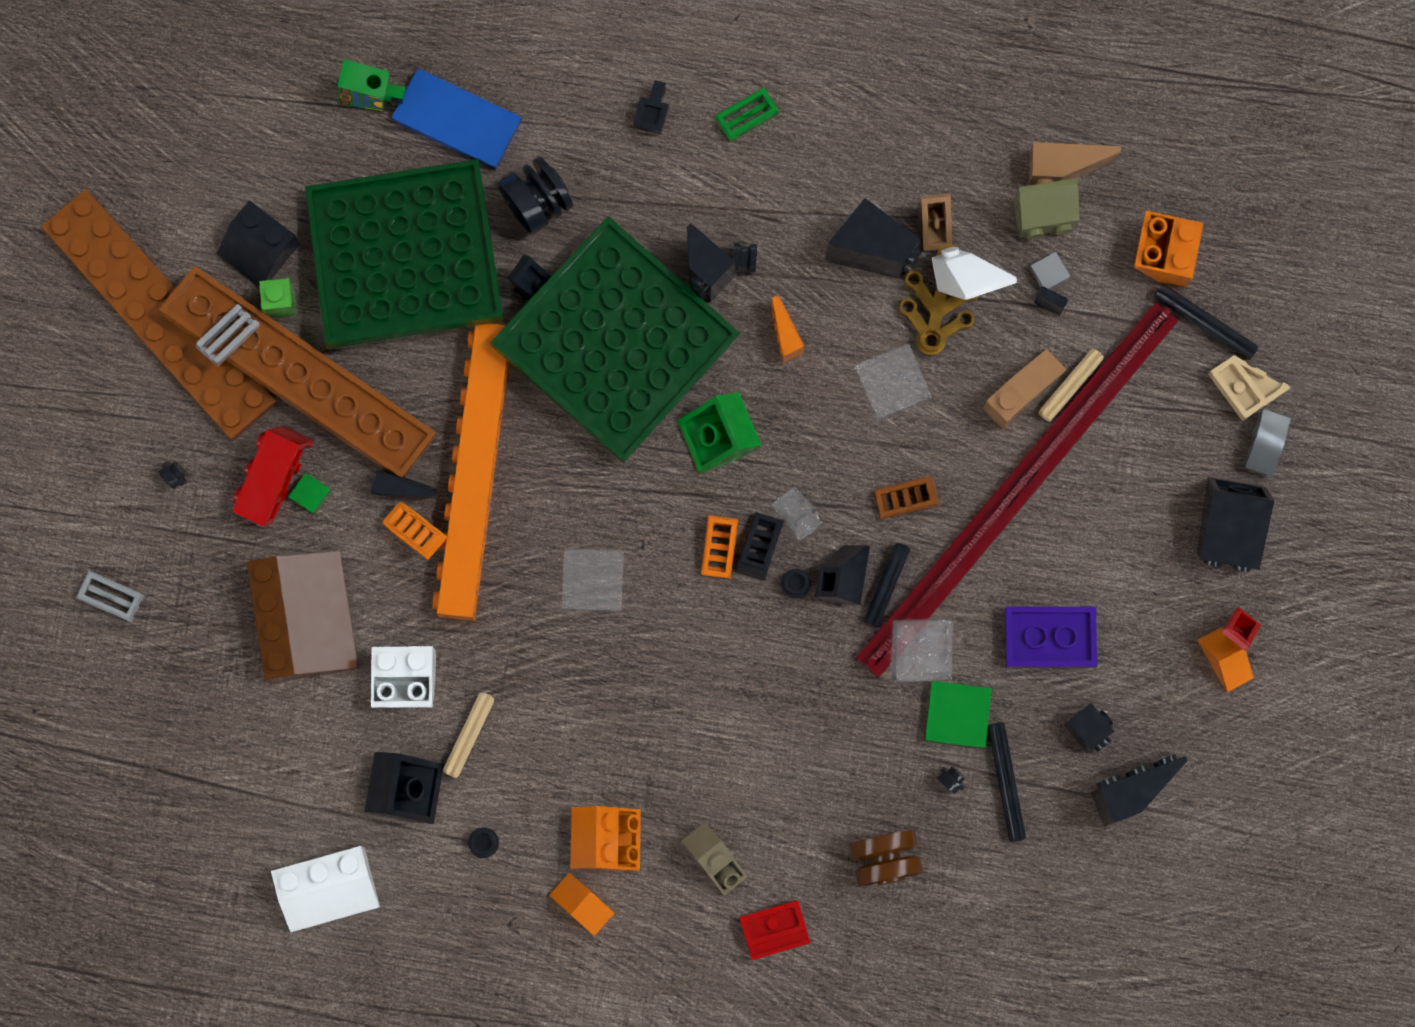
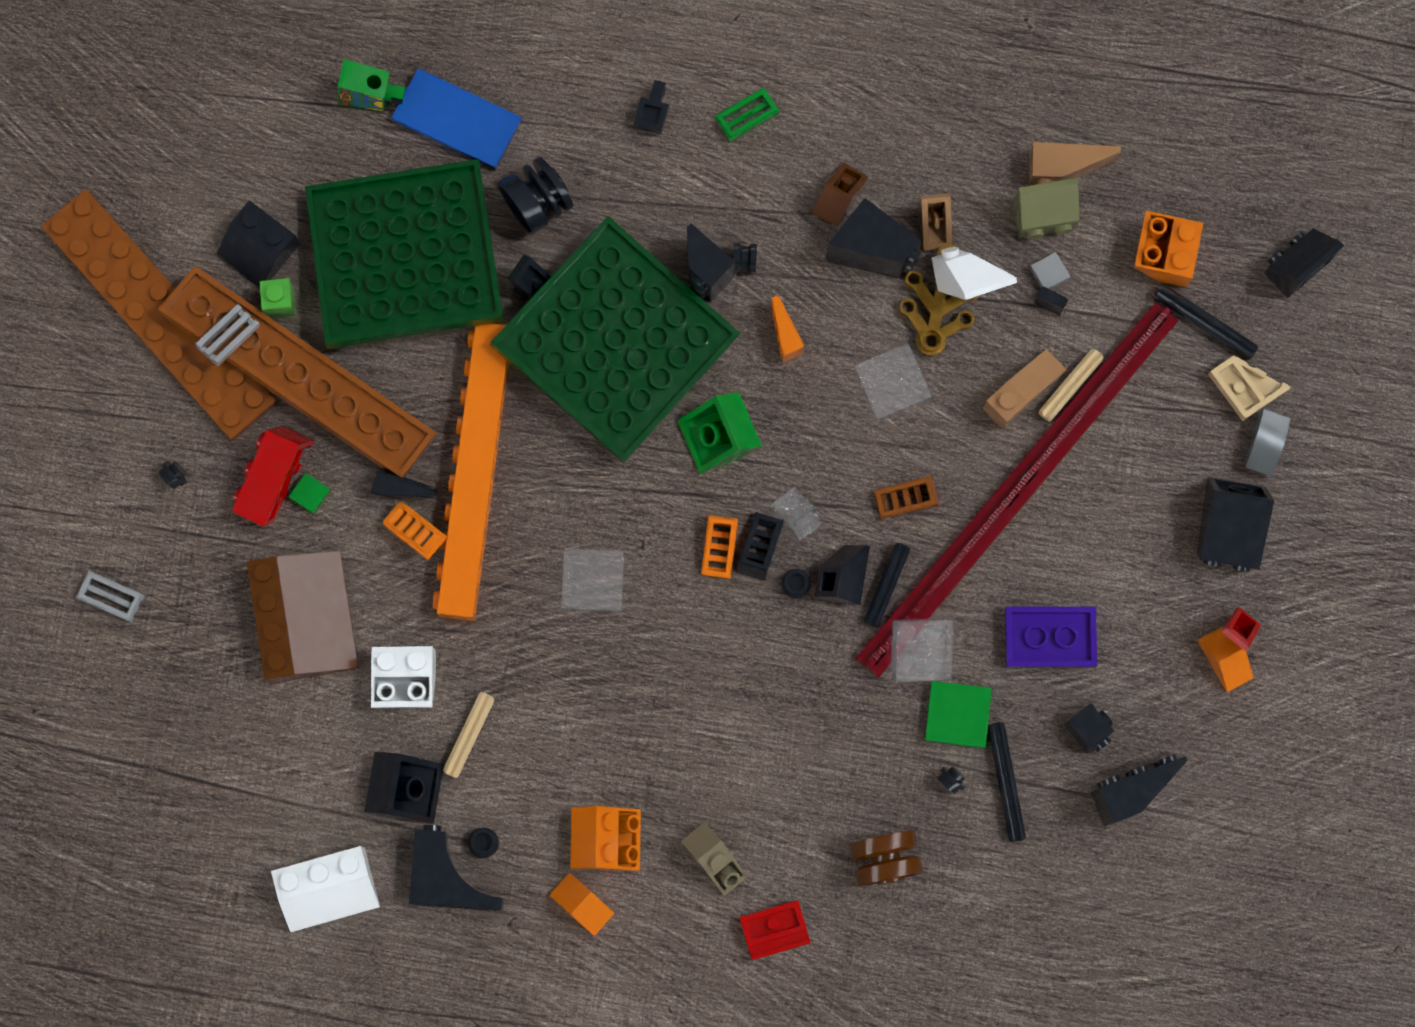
none -> black arch [409,824,504,911]
none -> reddish brown slope [812,163,868,227]
none -> black slope [1264,228,1344,298]

